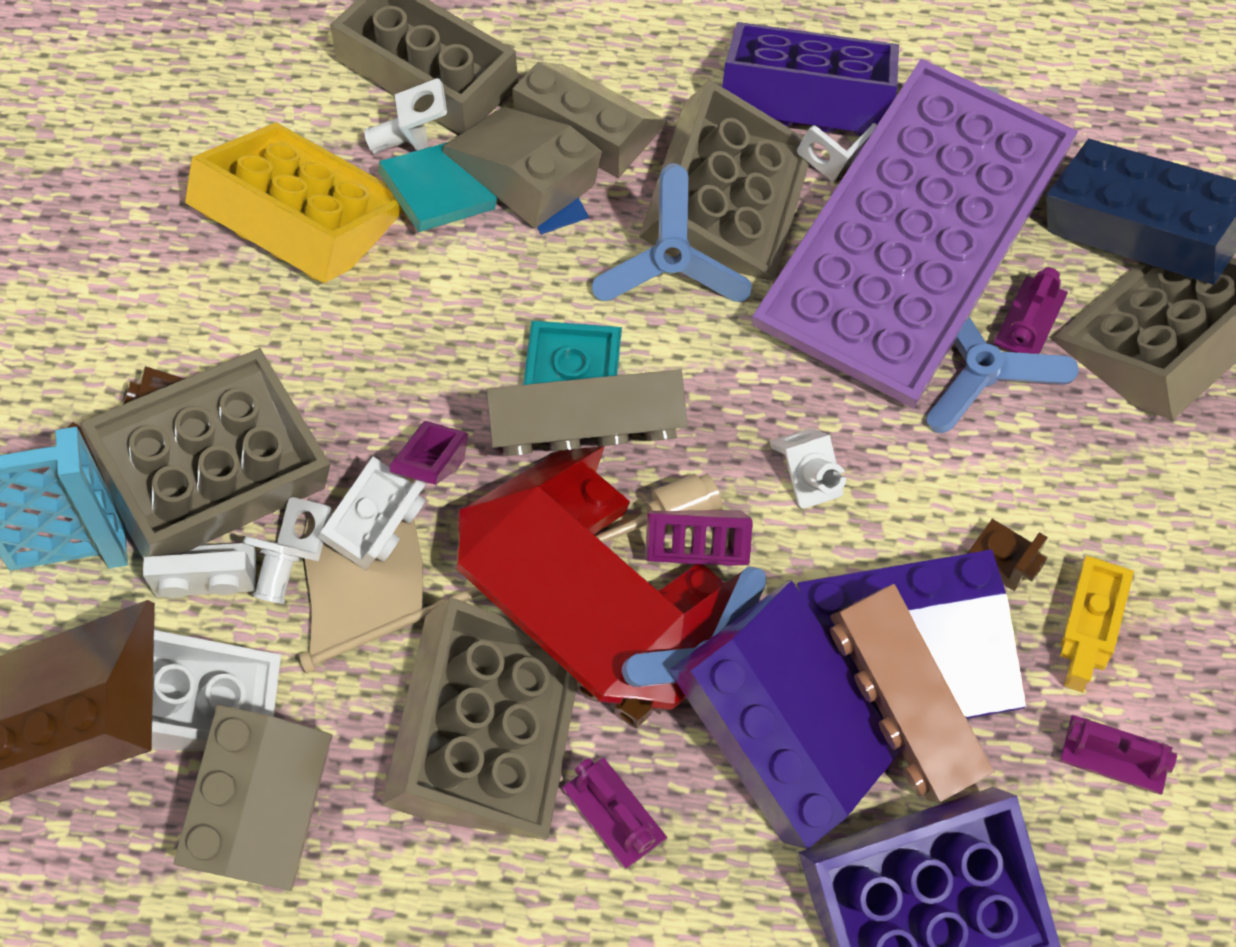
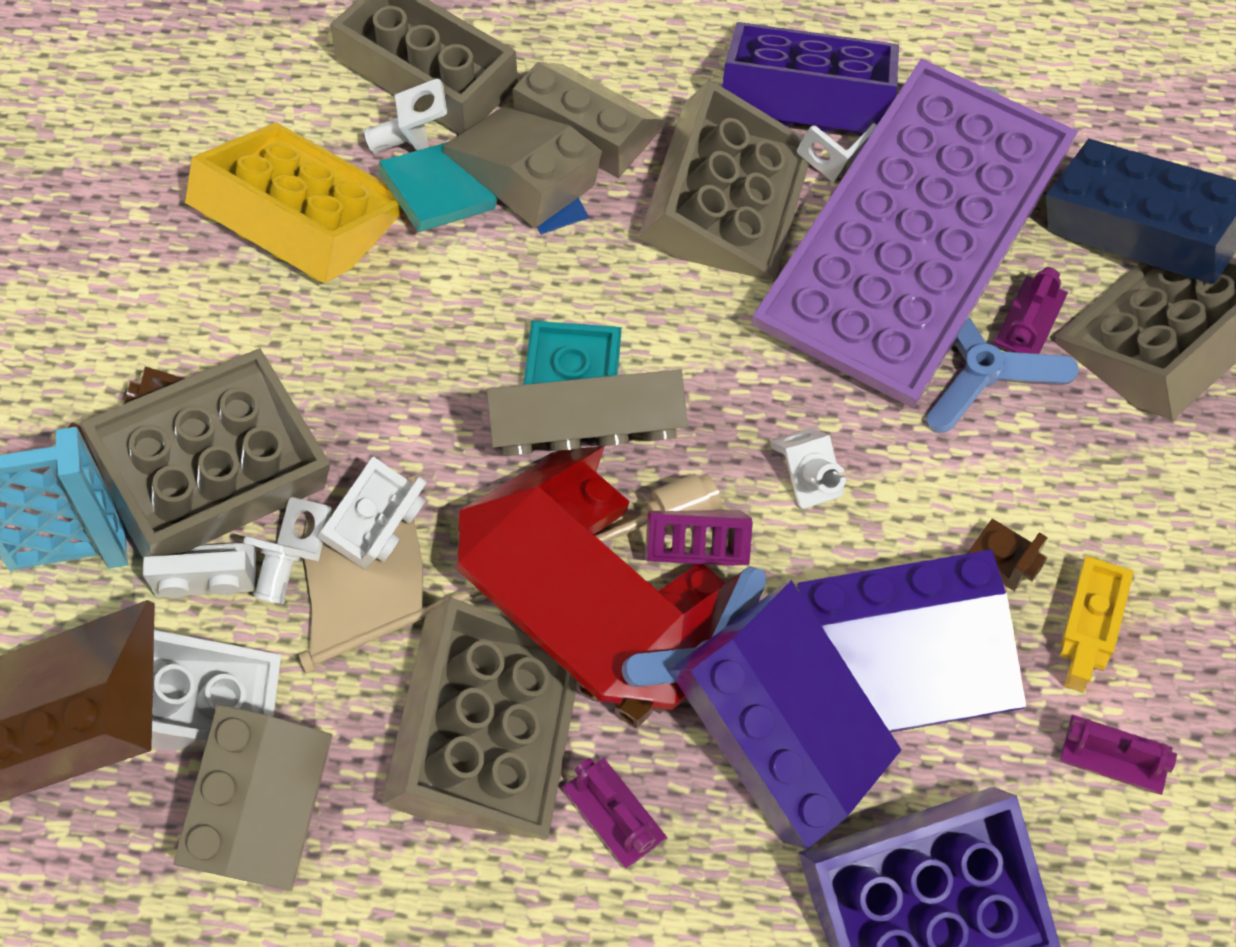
magenta slope [389,421,468,485] -> none
medium blue piece [592,163,752,302] -> none
nougat brick [830,584,995,802] -> none

